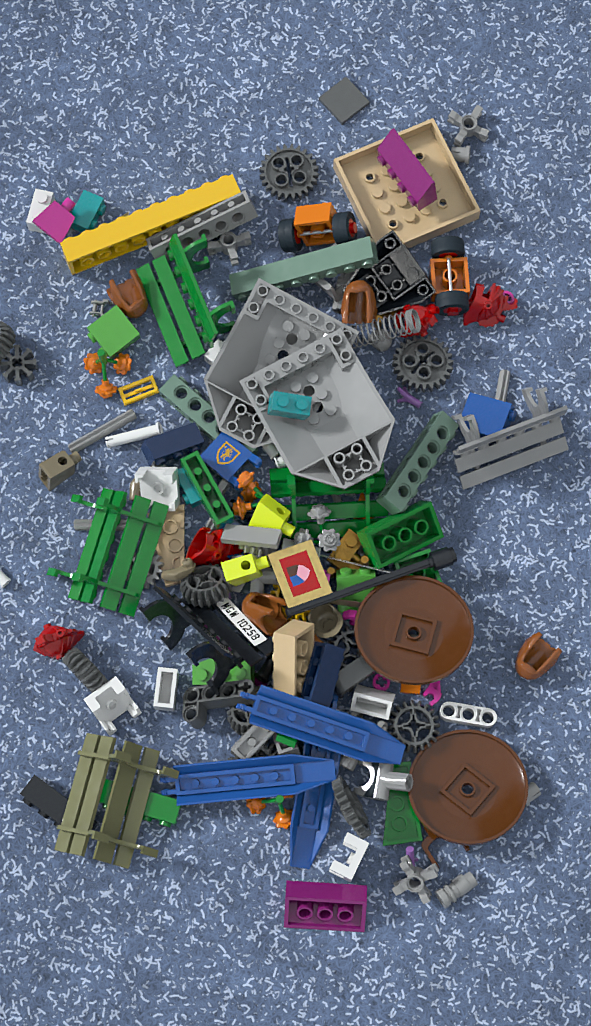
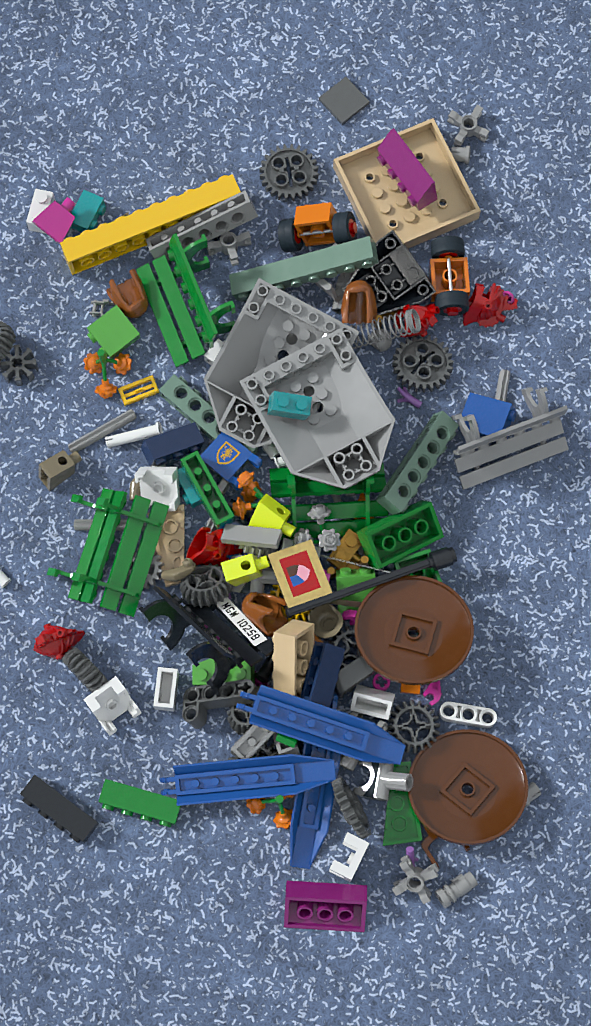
olive piece [54,733,180,869] -> none
dark orange hair [515,632,562,680] -> none

